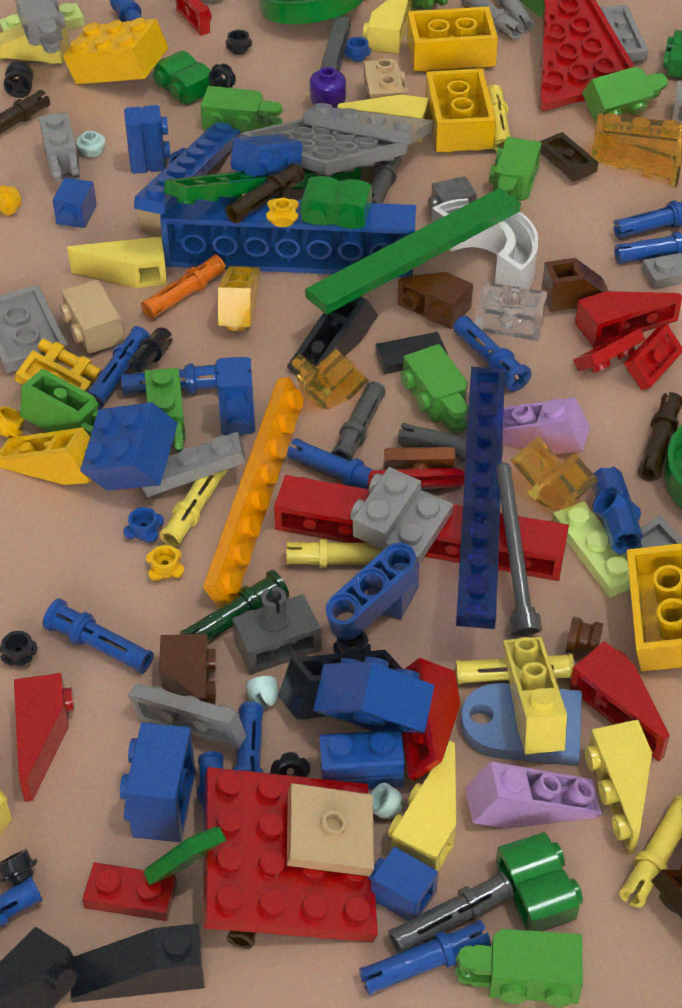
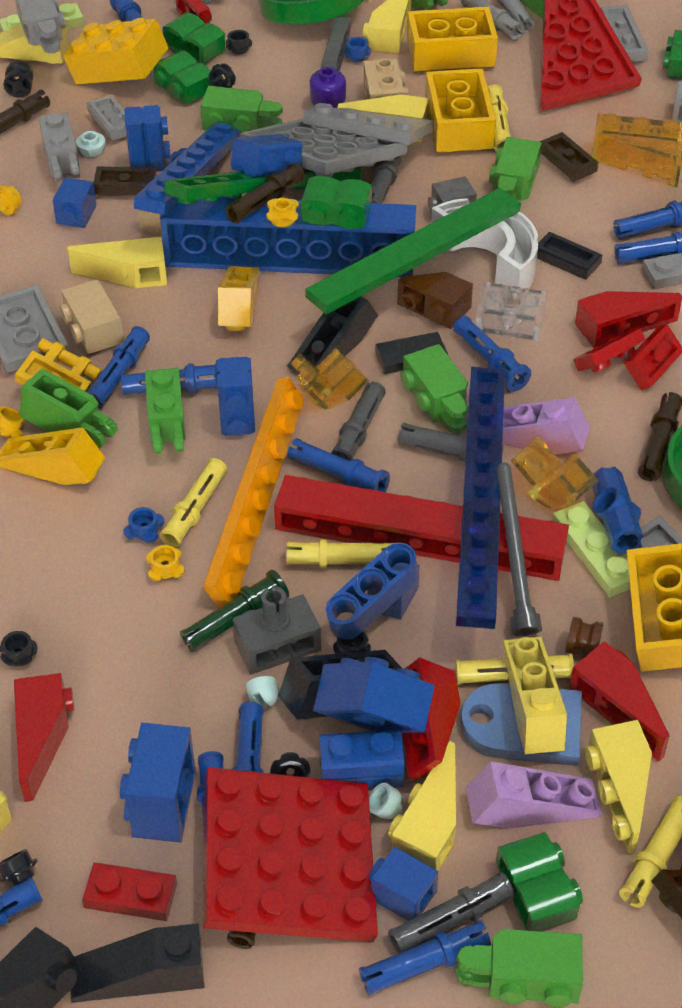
blue pin [43,598,154,674] -> none
blue brick [80,402,178,491] -> none
light grey plate [128,683,247,749] -> none
black axle [129,327,173,373] -> none
orange pin [141,255,226,320] -> none
light grey plate [142,432,246,498] -> none
green tile [144,827,227,885] -> none
reddish brown slope [159,634,216,705] -> none
tan plate [287,783,374,876] -> none
light grey plate [350,467,453,564] -> none
red axle [368,467,465,489] -> none
dark orange plate [383,447,455,470] -> none
reddish brown slope [541,258,609,312] -> none
bright green hinge [582,67,668,123] -> none
none -> light grey plate [87,94,127,141]
none -> dark brown plate [93,166,157,196]
none -> green brick [162,13,225,64]
none -> black tile [537,232,603,280]

